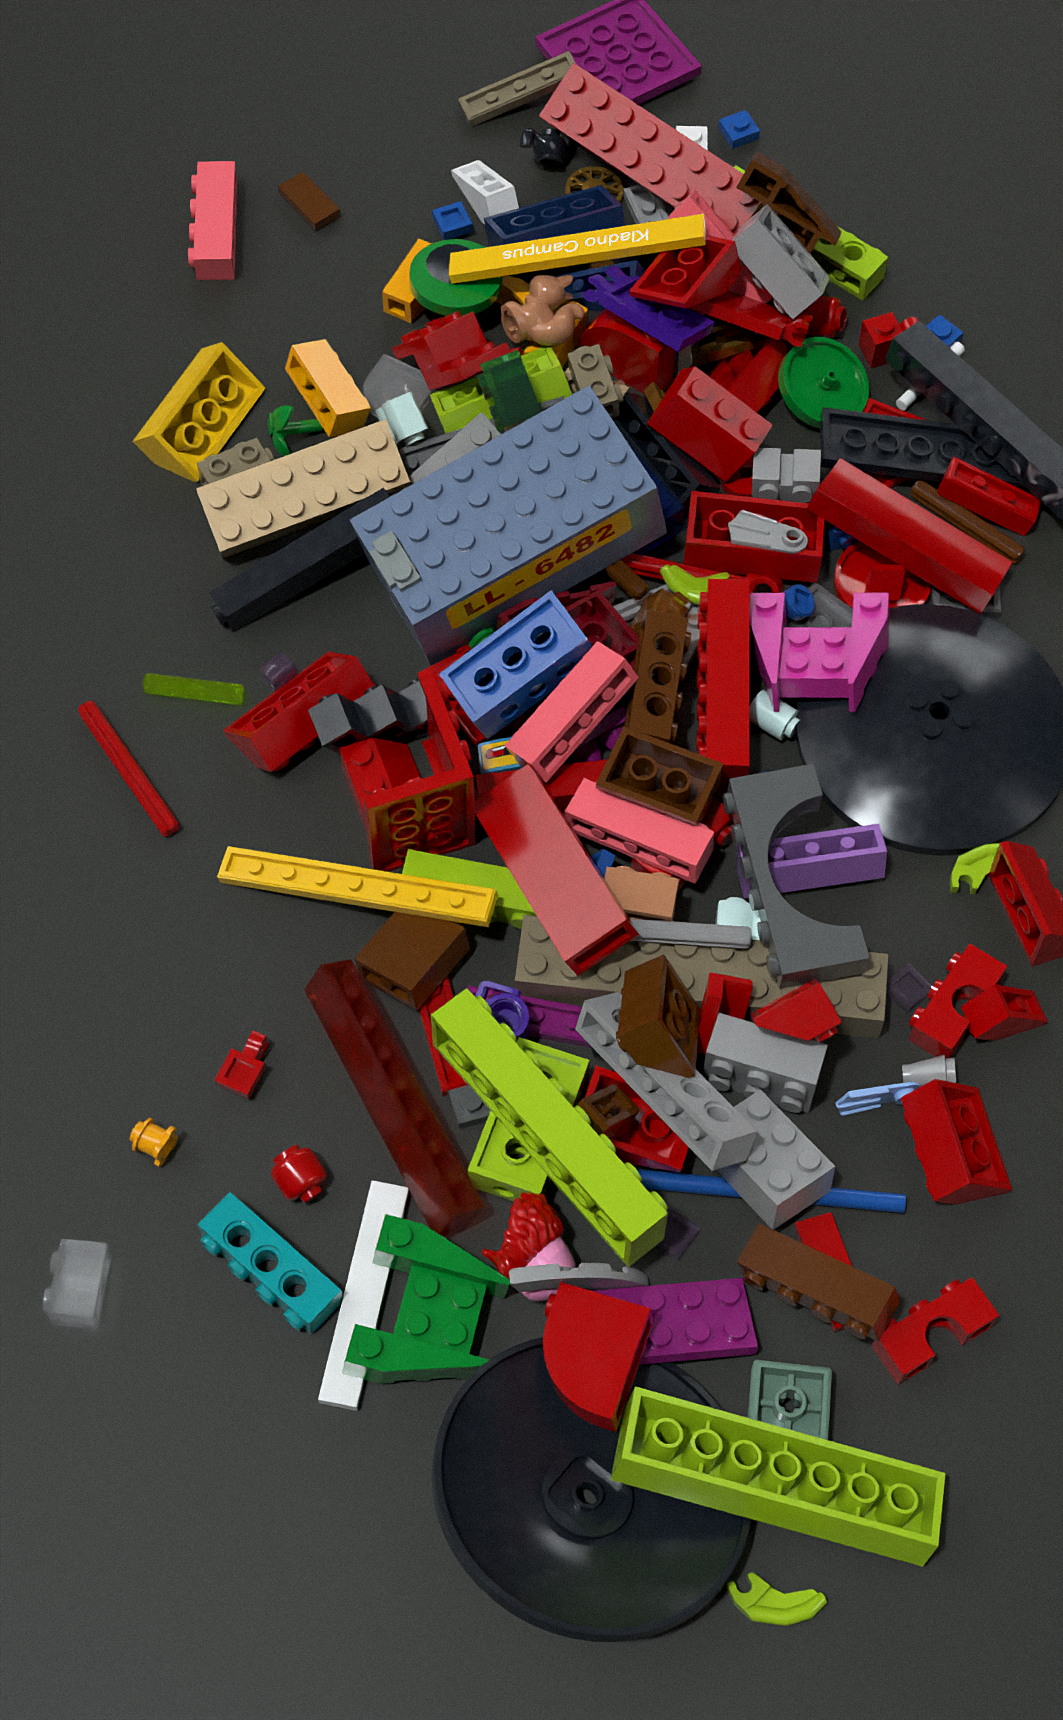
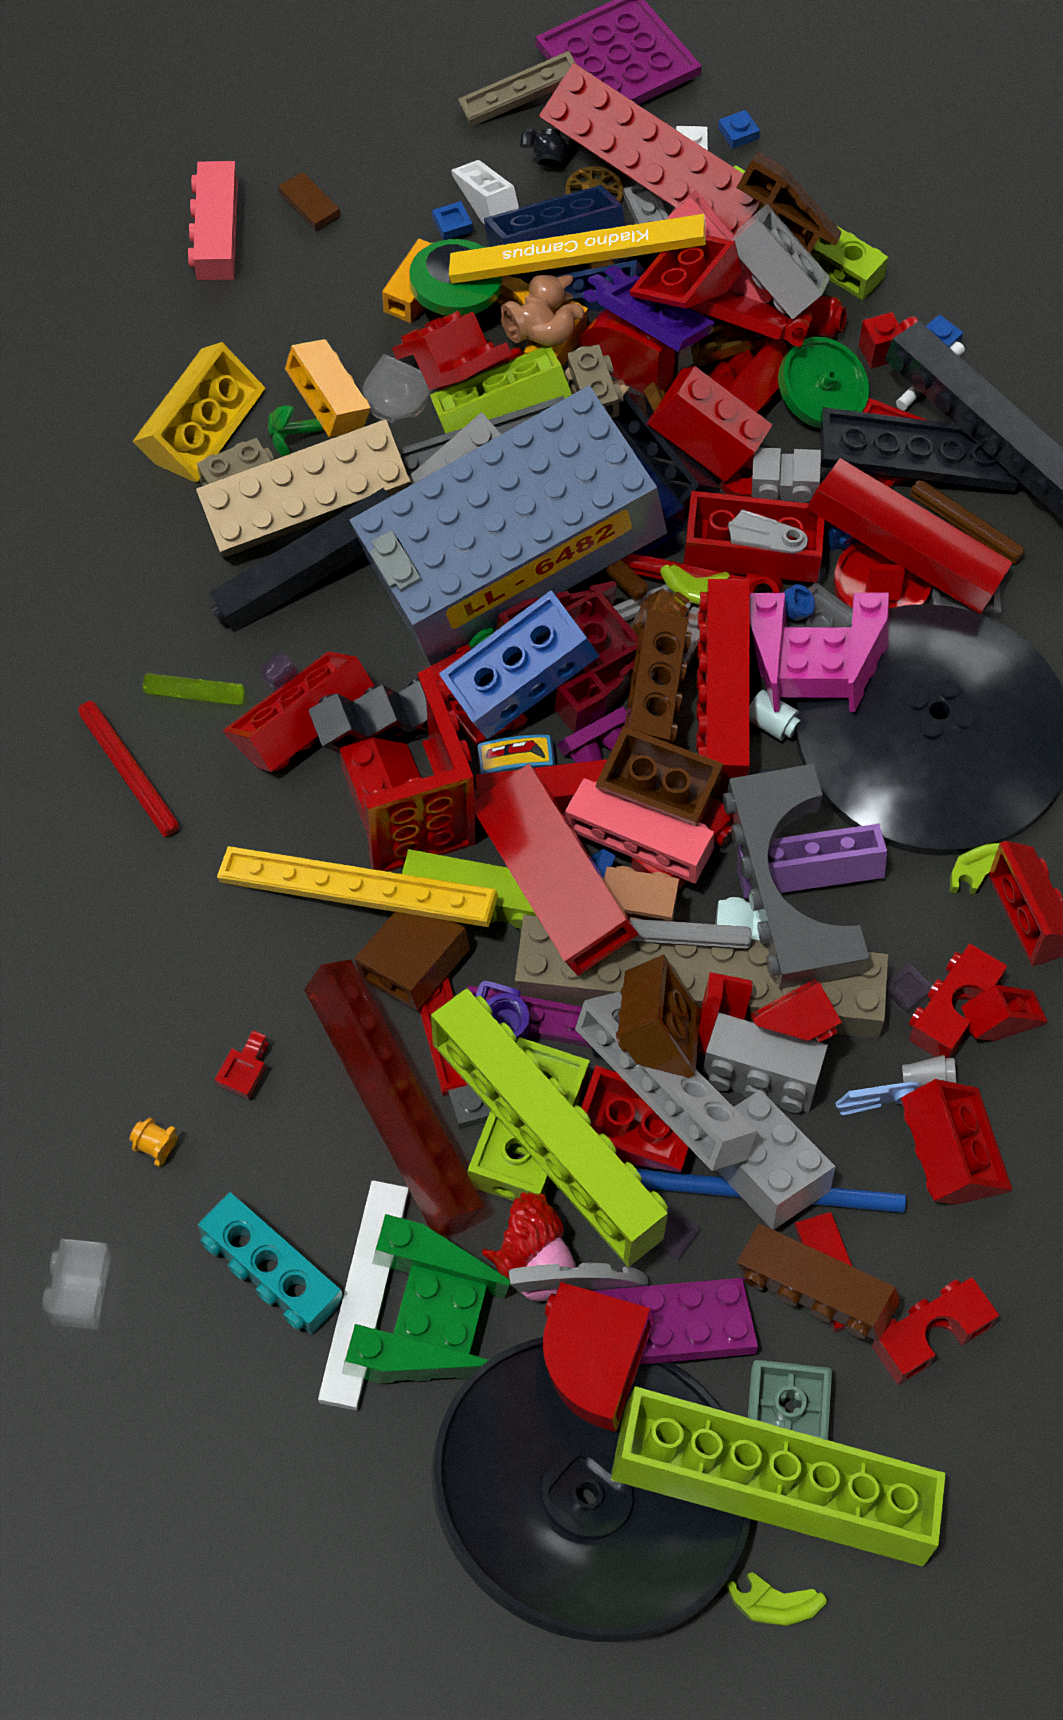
red head [270,1144,327,1204] -> none
light aqua brick [375,391,428,449] -> none
clear green brick [477,350,541,432] -> none
coral brick [505,641,639,782] -> none
reddish brown slope [578,1084,641,1139] -> none
red slope [937,456,1041,536] -> none

